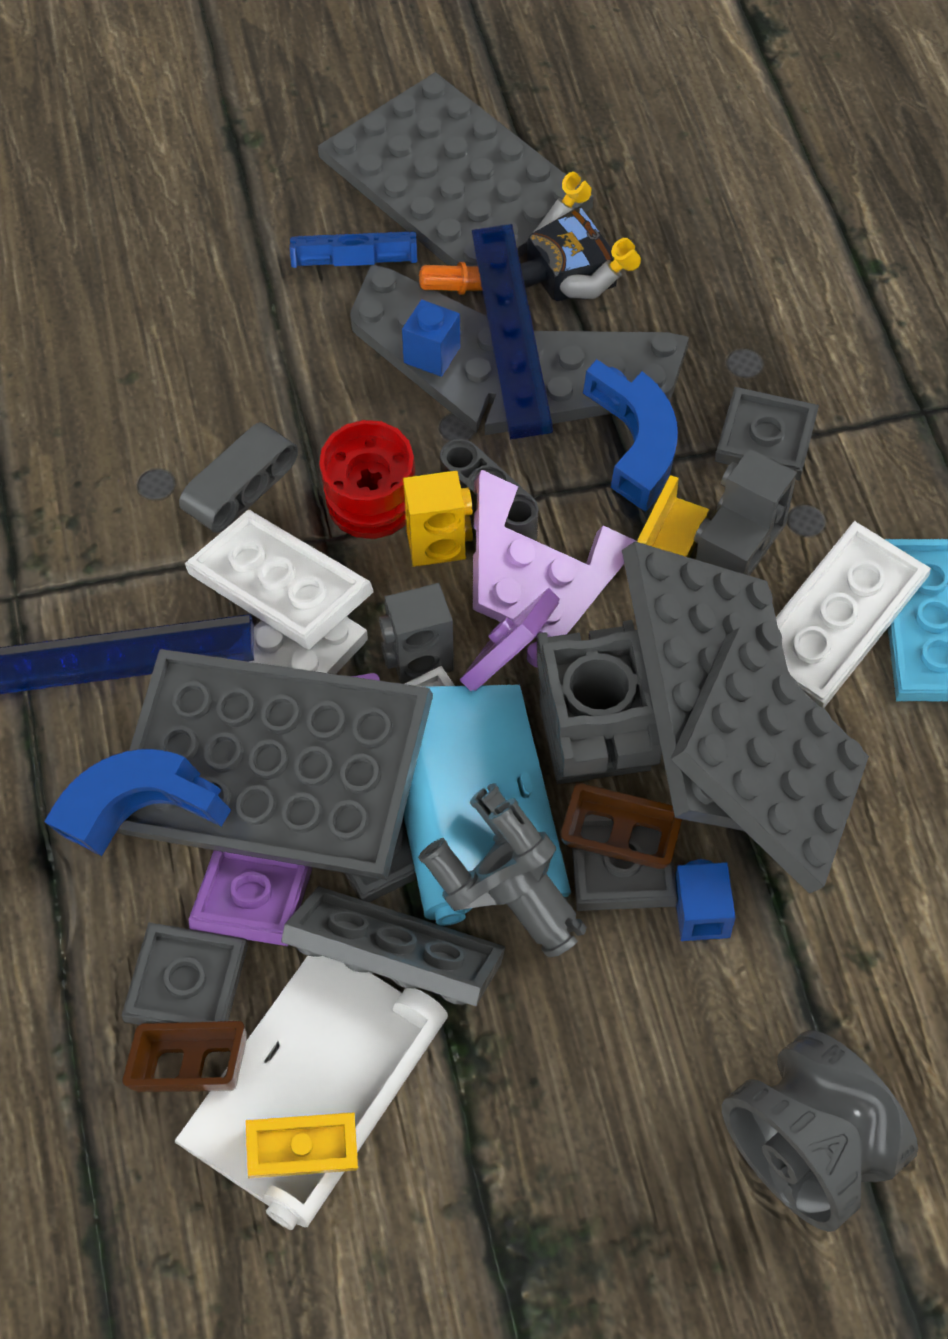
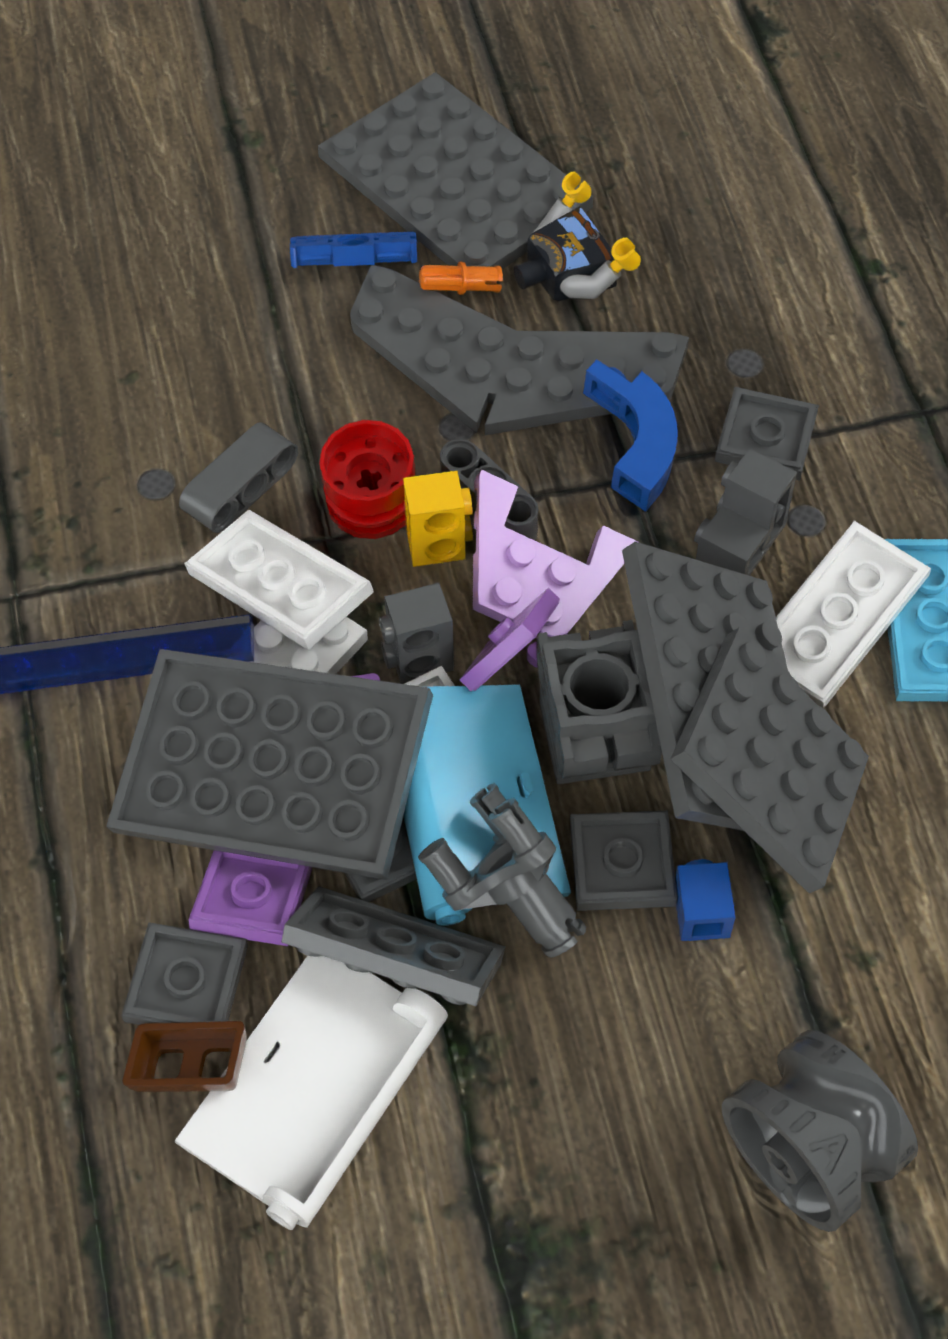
blue arch [44,749,231,856] -> none
yellow panel [245,1112,358,1179] -> none
blue brick [402,299,460,377] -> none
clear blue tile [471,224,553,440] -> none
reddish brown piece [561,783,682,869] -> none
yellow panel [637,475,709,557] -> none

